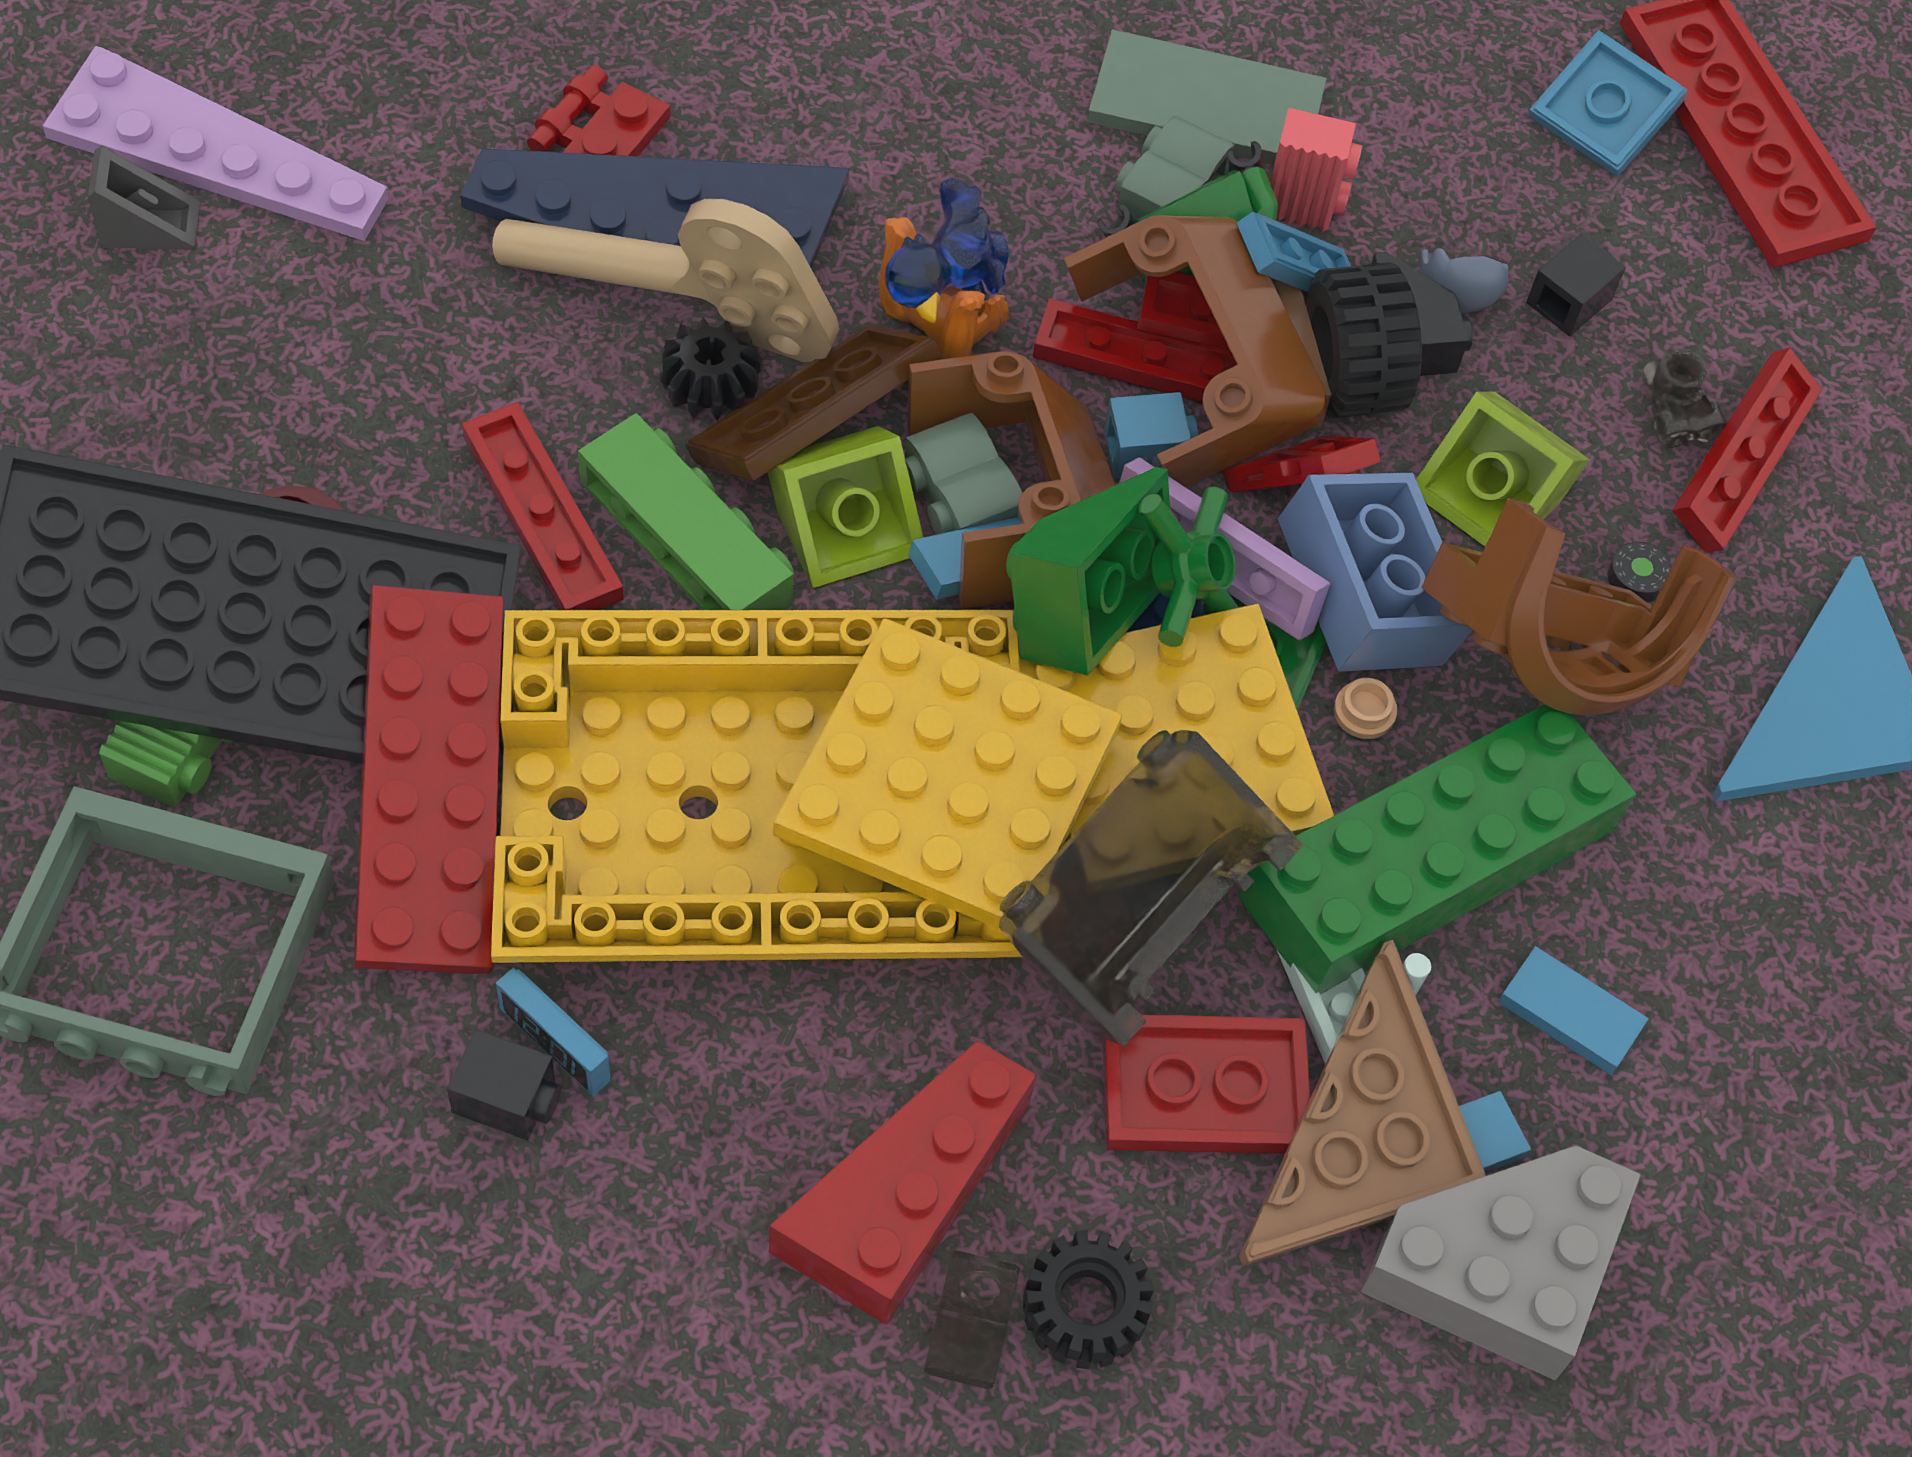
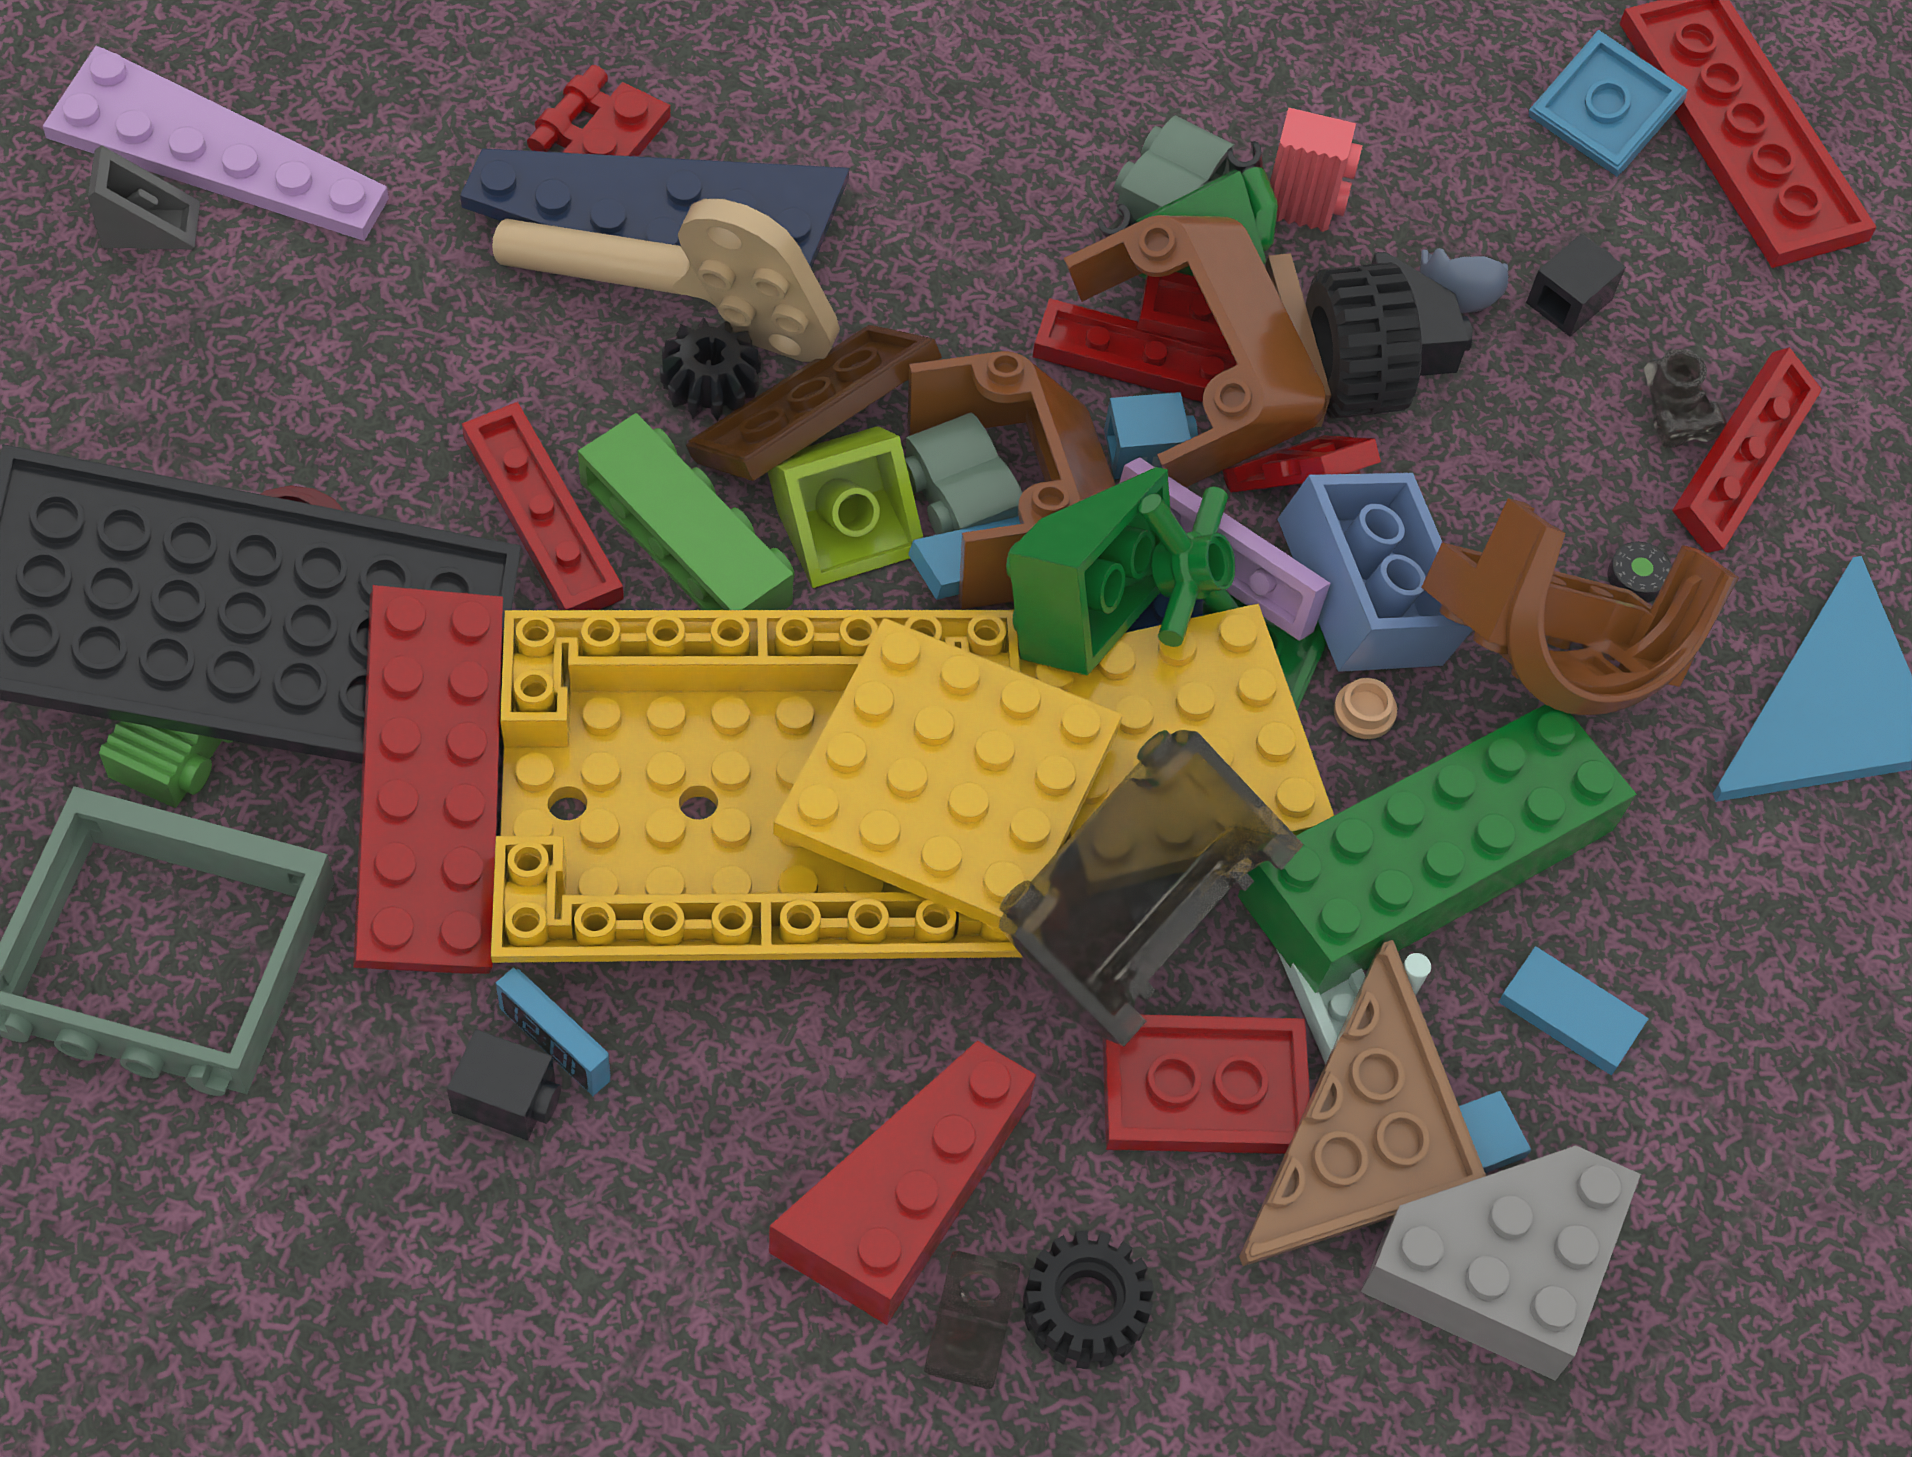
orange hair [879,217,1010,360] -> none
clear blue animal [884,178,1009,323] -> none
sand green tile [1087,29,1327,165] -> none
dark azure tile [1237,212,1351,292] -> none
lime slope [1416,392,1590,546] -> none

